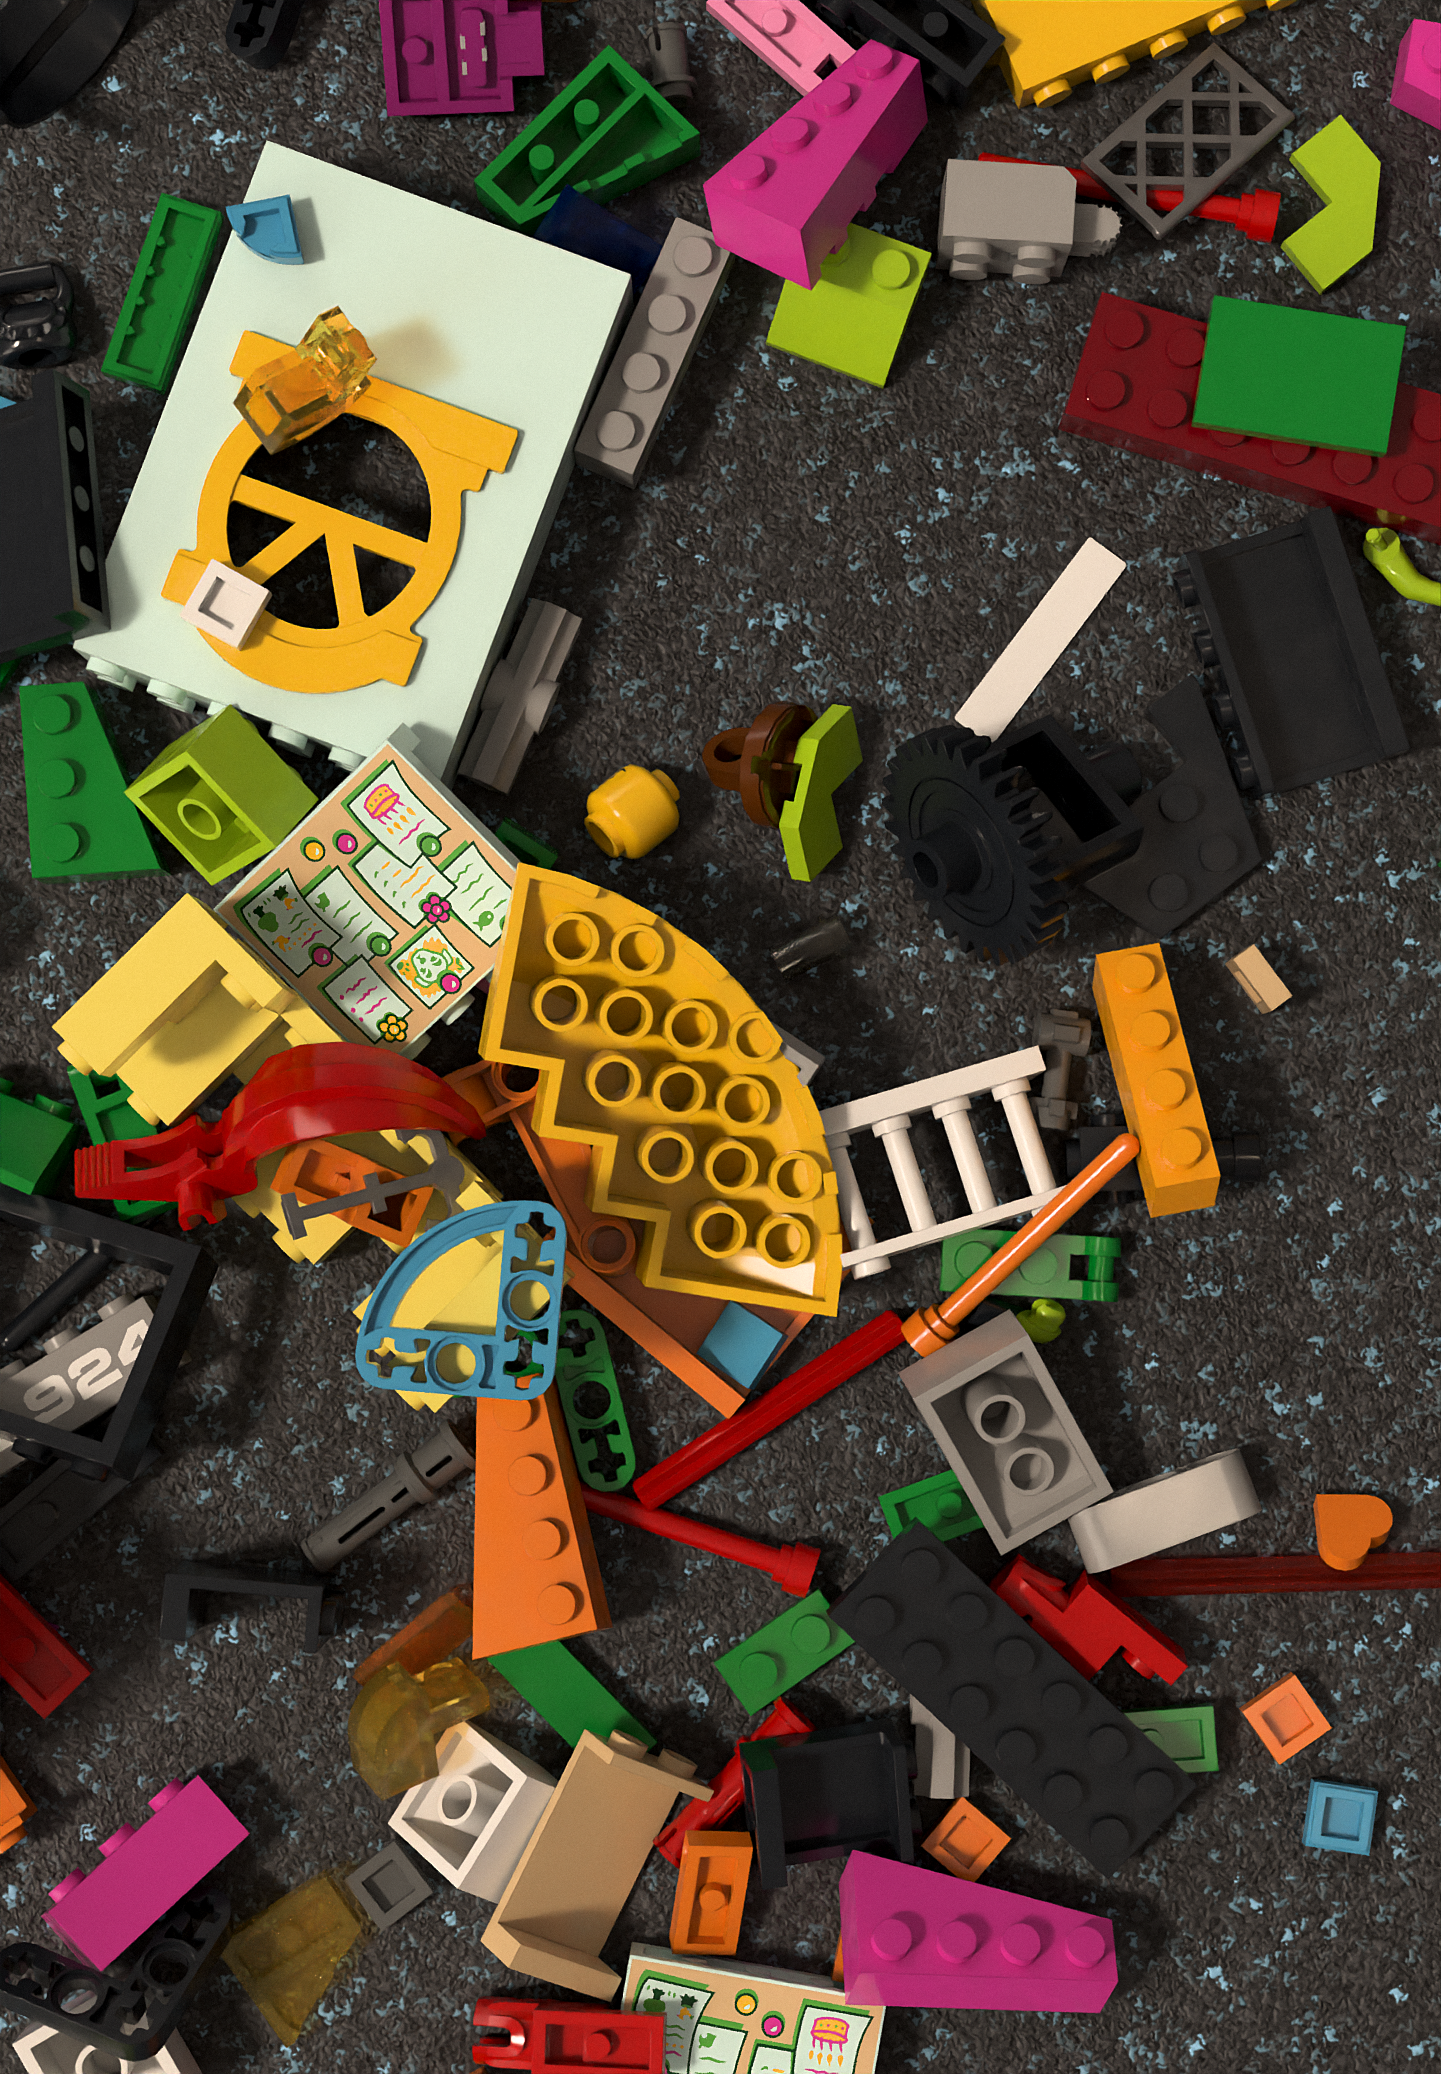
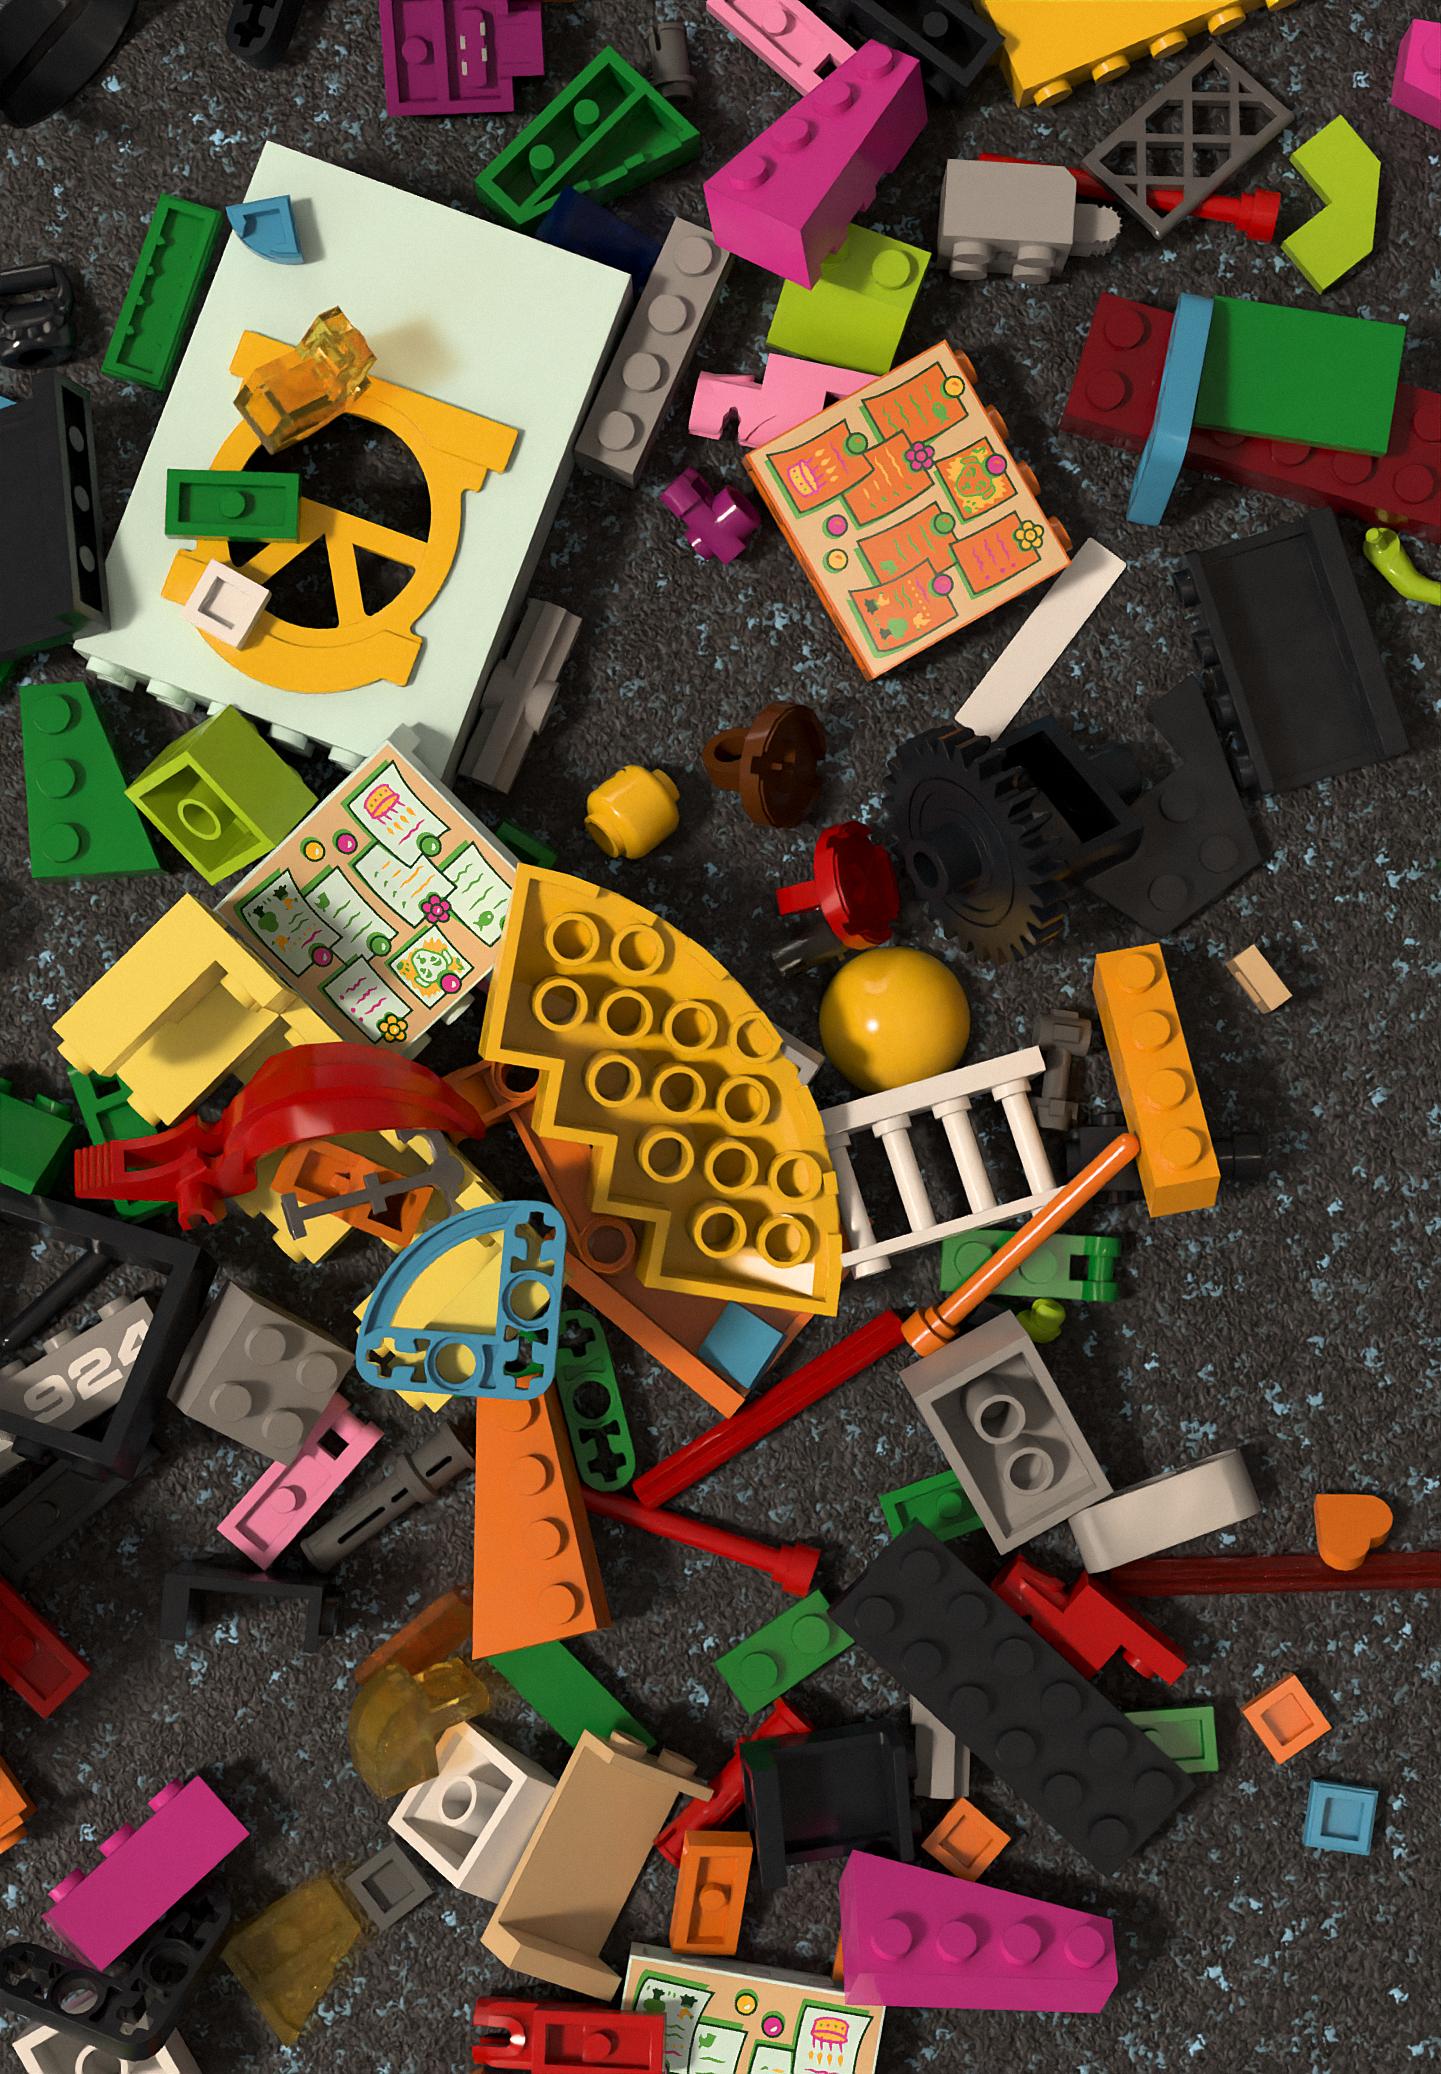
lime tile [779,704,863,882] -> none
none -> green plate [164,469,302,544]
none -> light grey brick [167,1279,355,1467]
none -> bright pink plate [216,1392,385,1571]
none -> magenta plate [659,465,761,565]
none -> bright pink plate [688,353,879,448]
none -> panel [741,339,1073,682]
none -> red tile [775,820,900,950]
none -> yellow piece [819,946,971,1095]
none -> dark azure beam [1126,292,1214,527]

